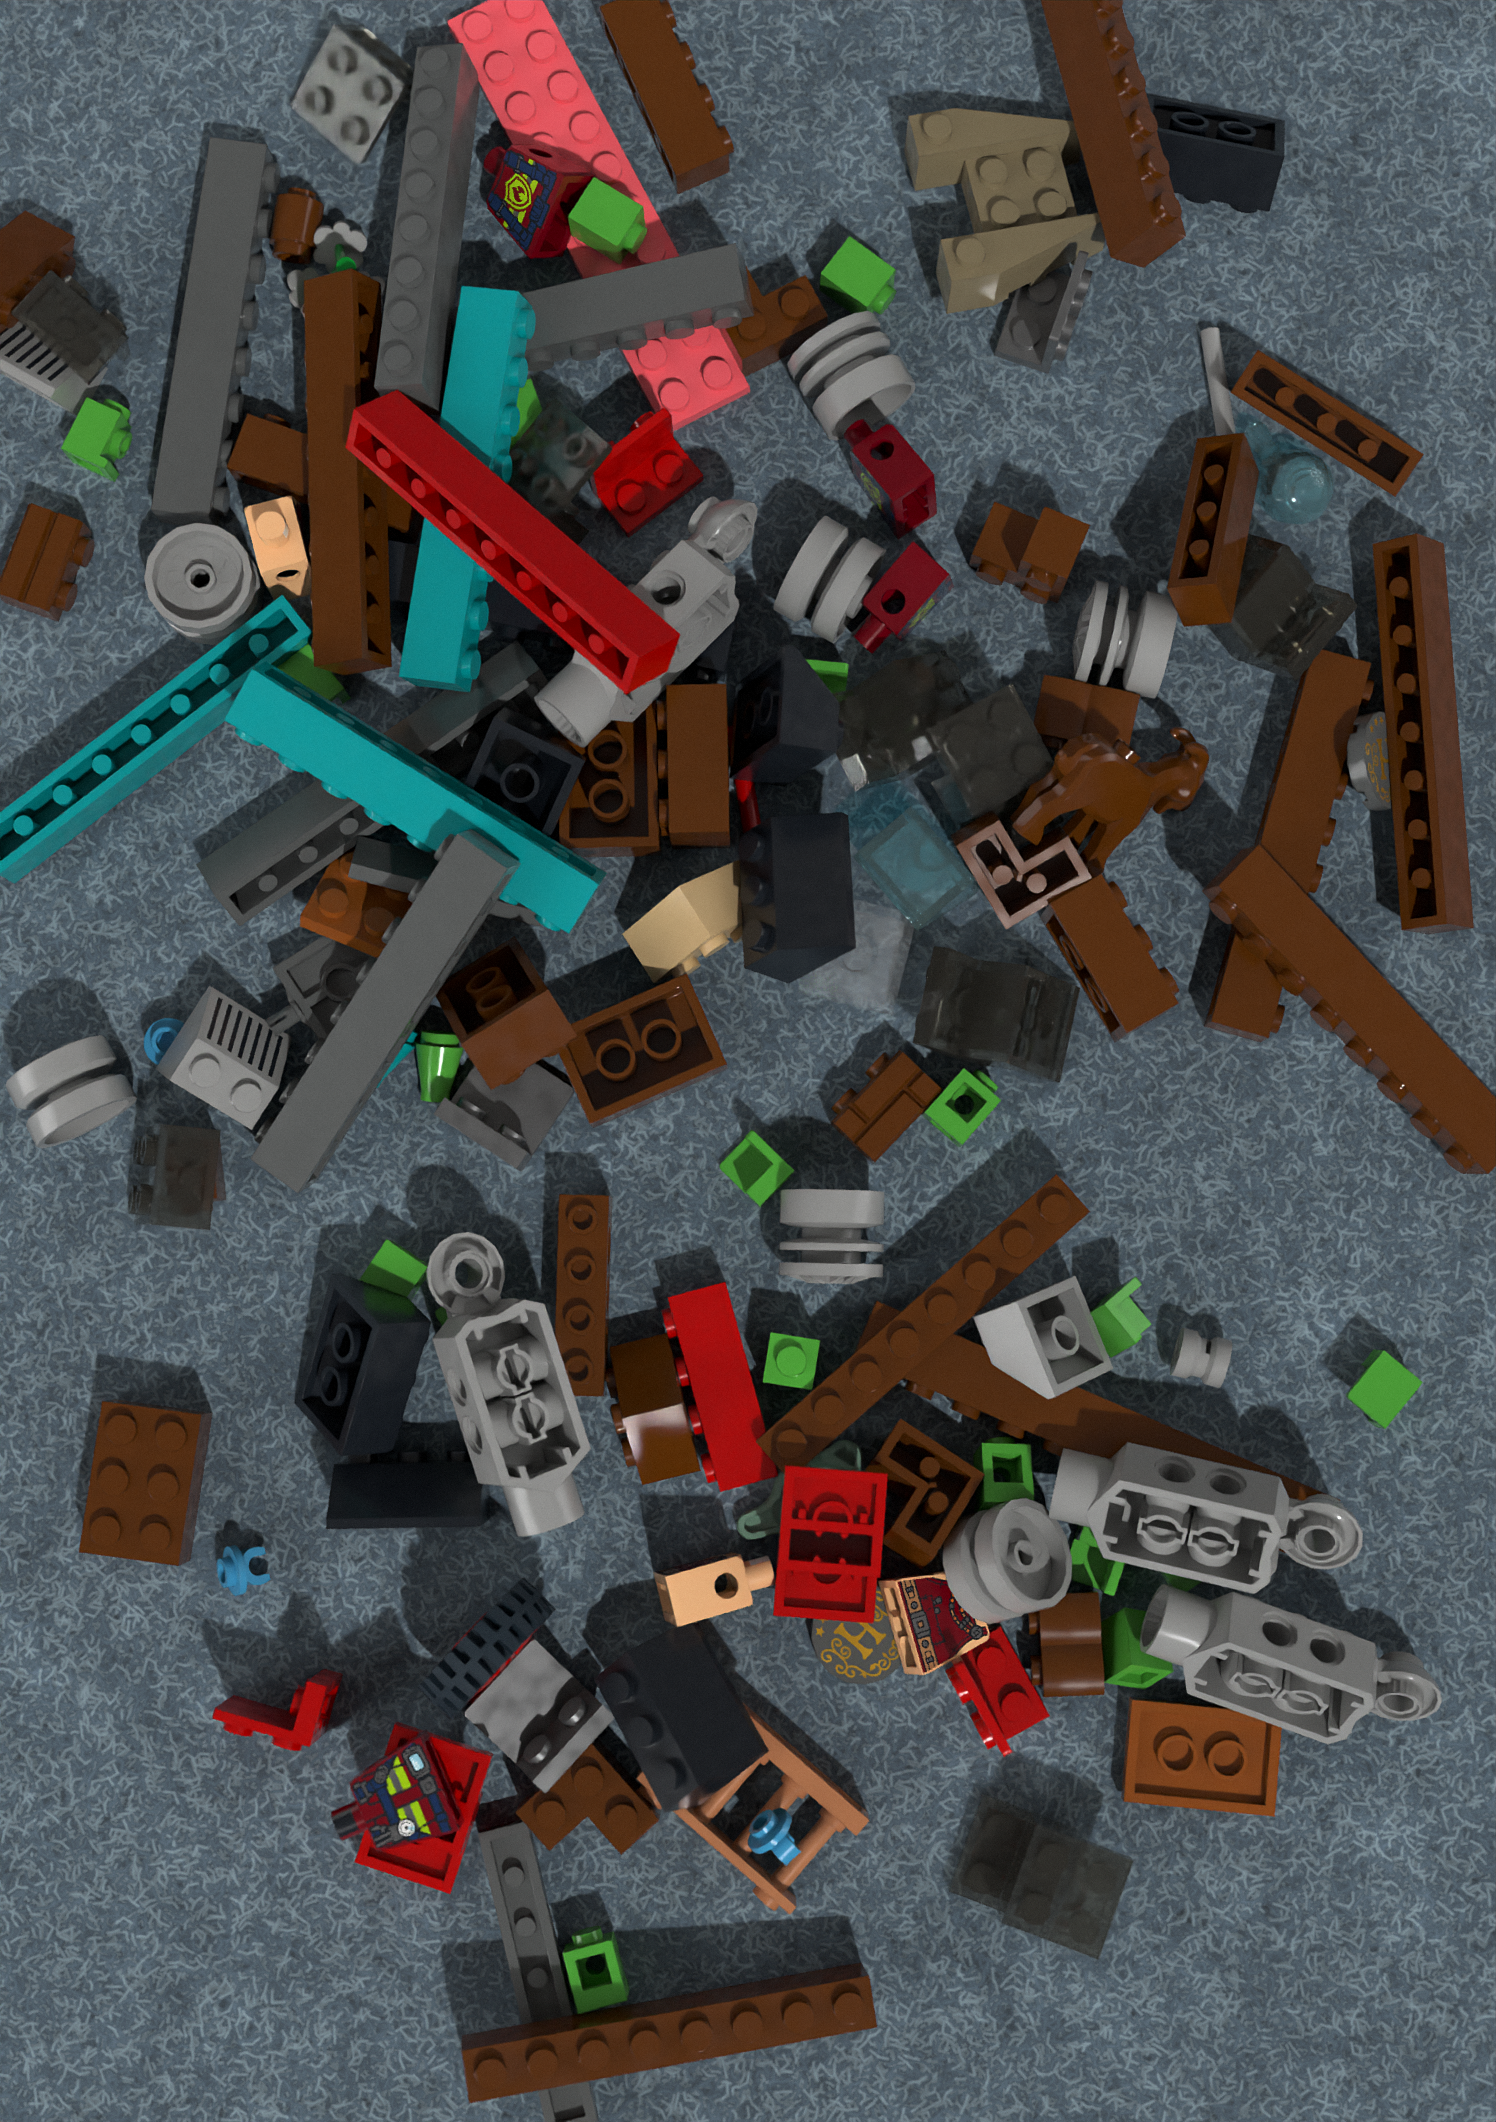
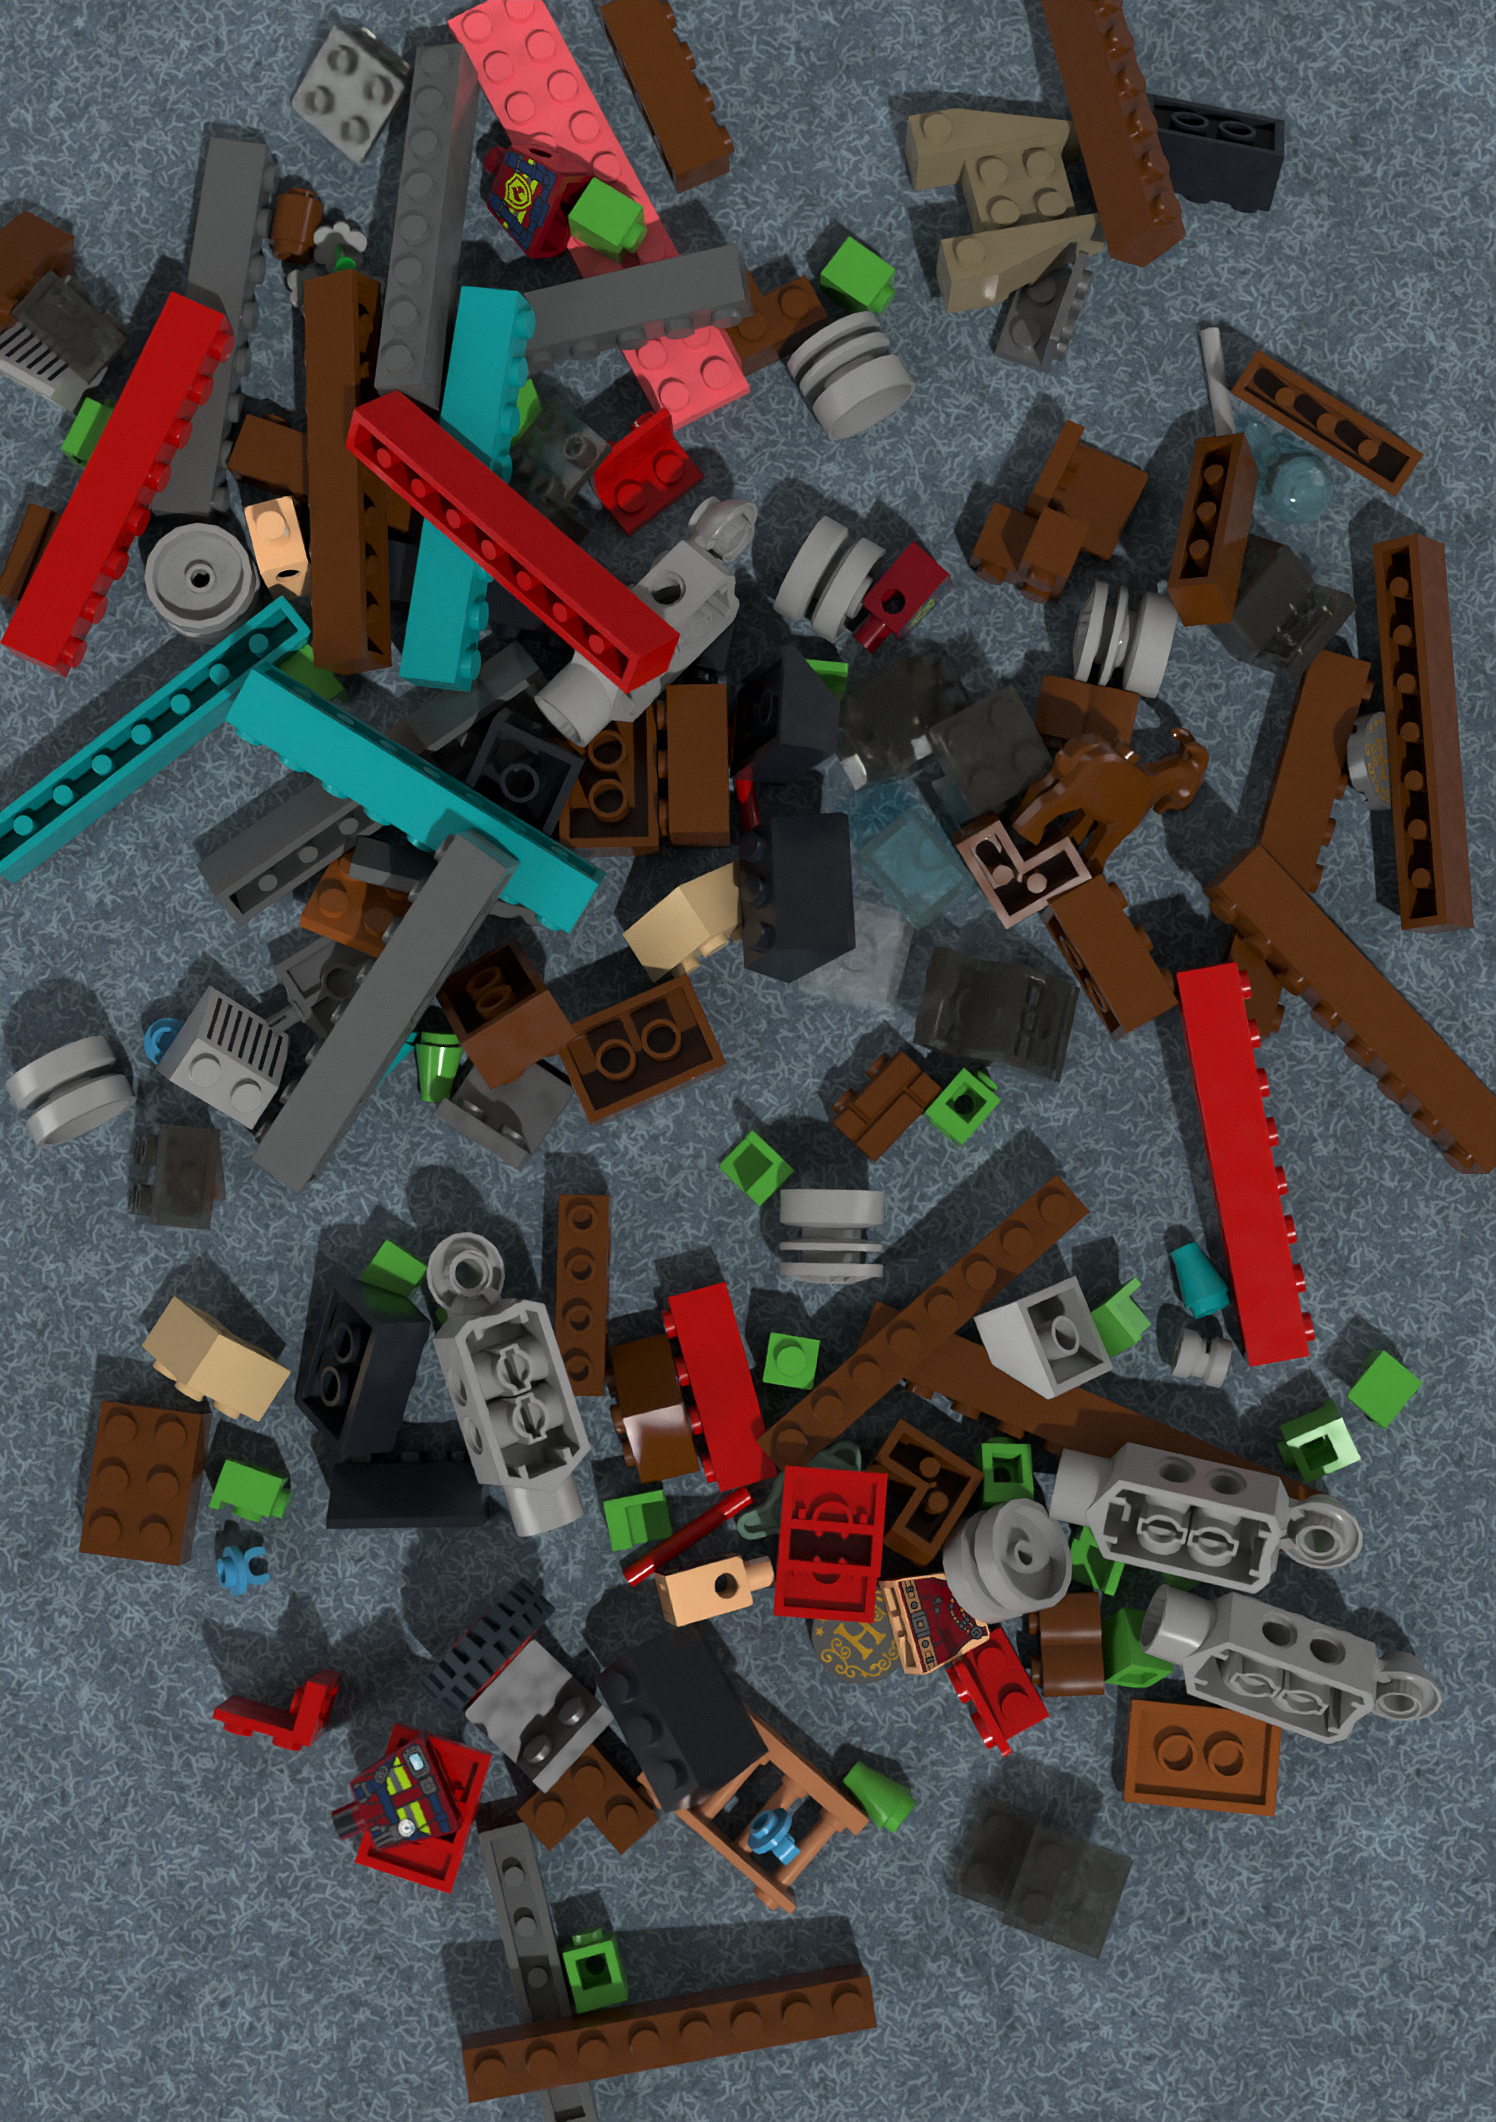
dark red torso [844,418,937,539] -> none
none -> red brick [0,291,235,678]
none -> tan brick [142,1296,292,1422]
none -> bright green brick [209,1457,293,1522]
none -> bright green panel [603,1487,673,1551]
none -> red bar [622,1485,755,1587]
none -> bright green cone [841,1760,918,1834]
none -> reddish brown bracket [1024,419,1148,561]
none -> teal cone [1170,1242,1231,1319]
none -> red brick [1172,961,1315,1367]
none -> bright green brick [1276,1399,1361,1484]

